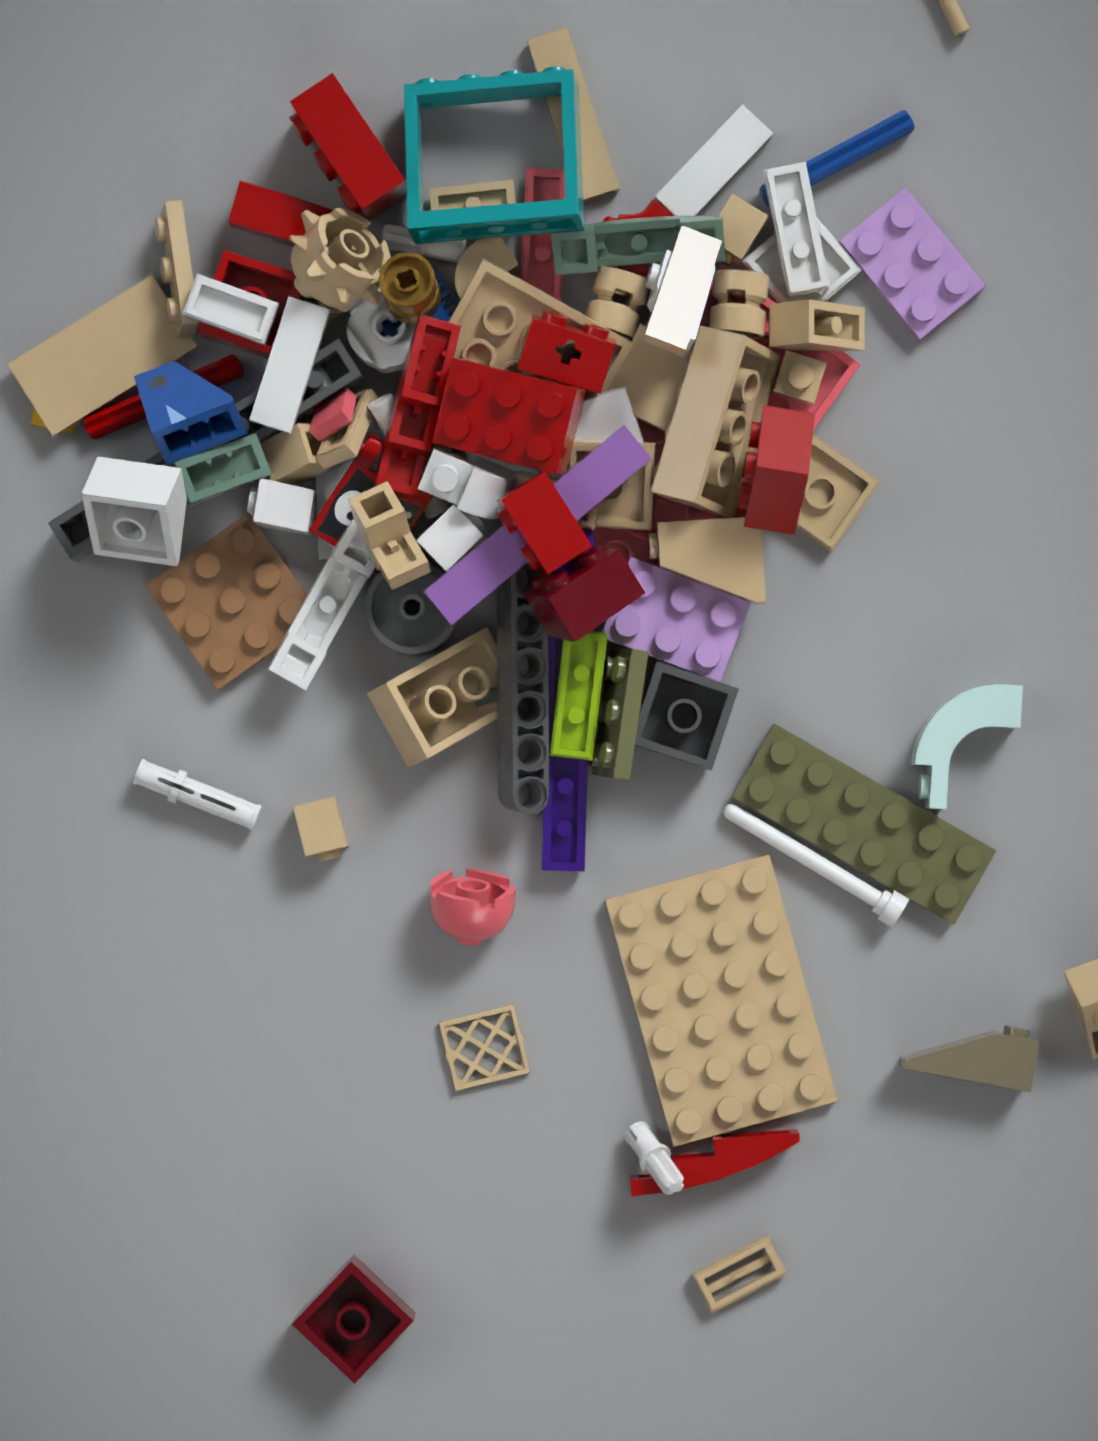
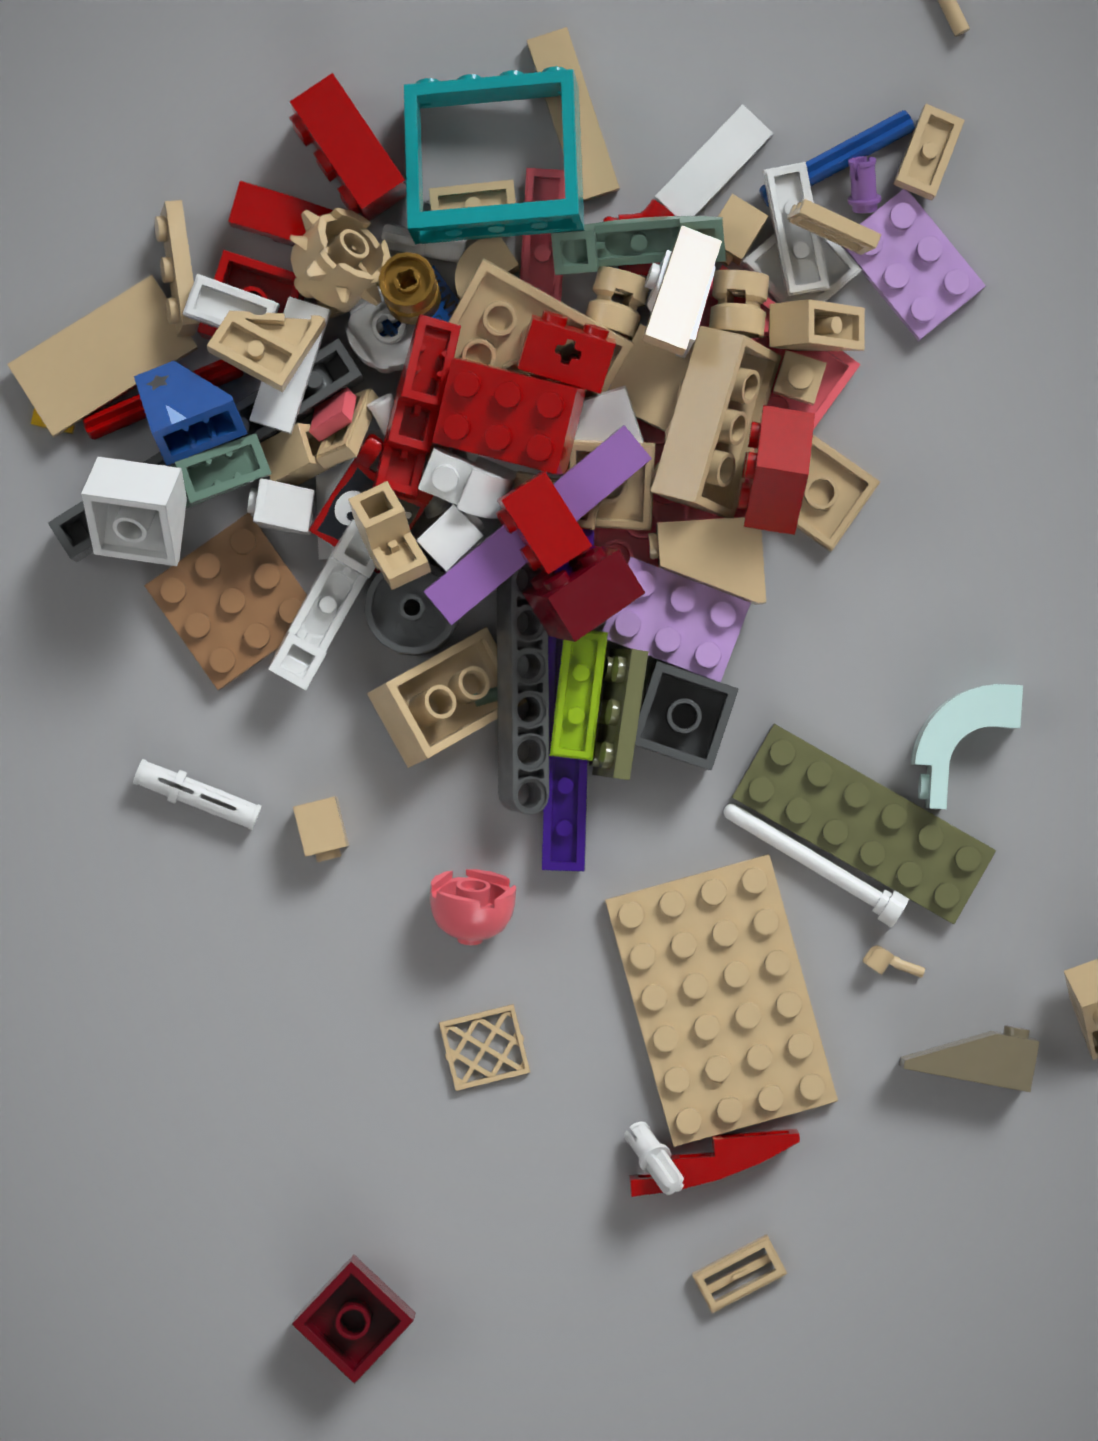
none -> tan wing [207,310,326,393]
none -> tan tile [787,199,882,255]
none -> medium lavender pin [847,156,881,213]
none -> tan hand [863,945,925,978]
none -> tan plate [893,104,965,201]

